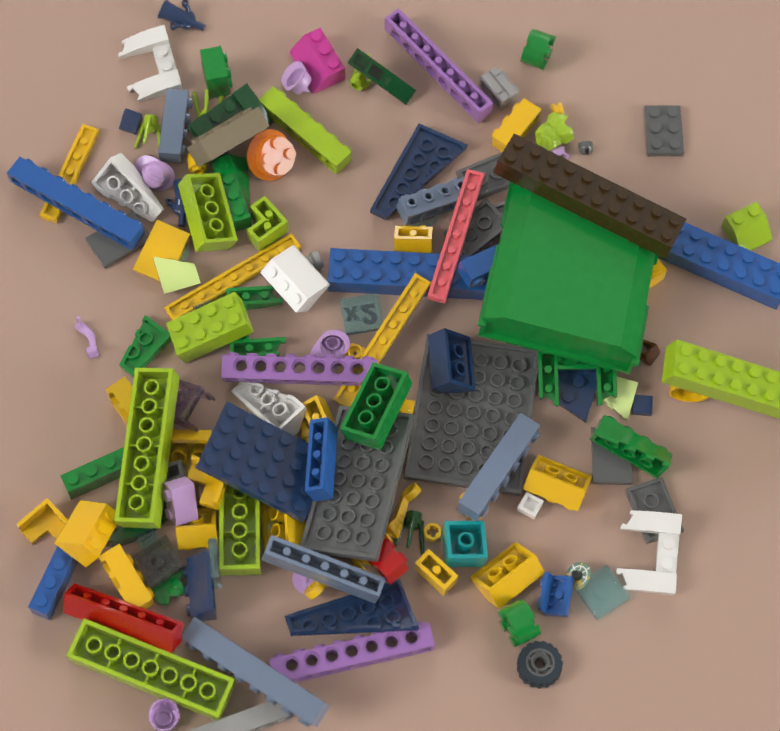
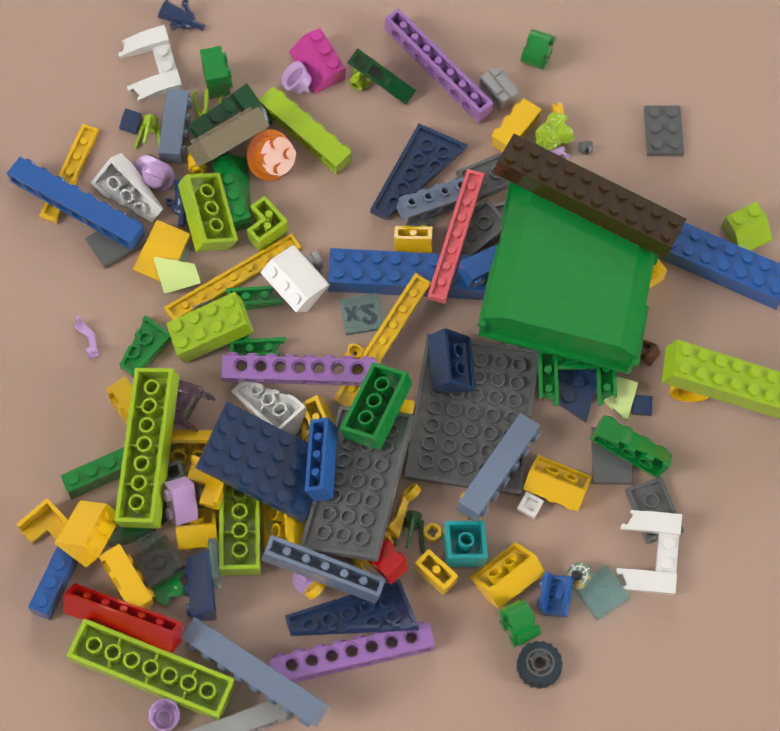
lavender piece [310,329,350,370] -> none

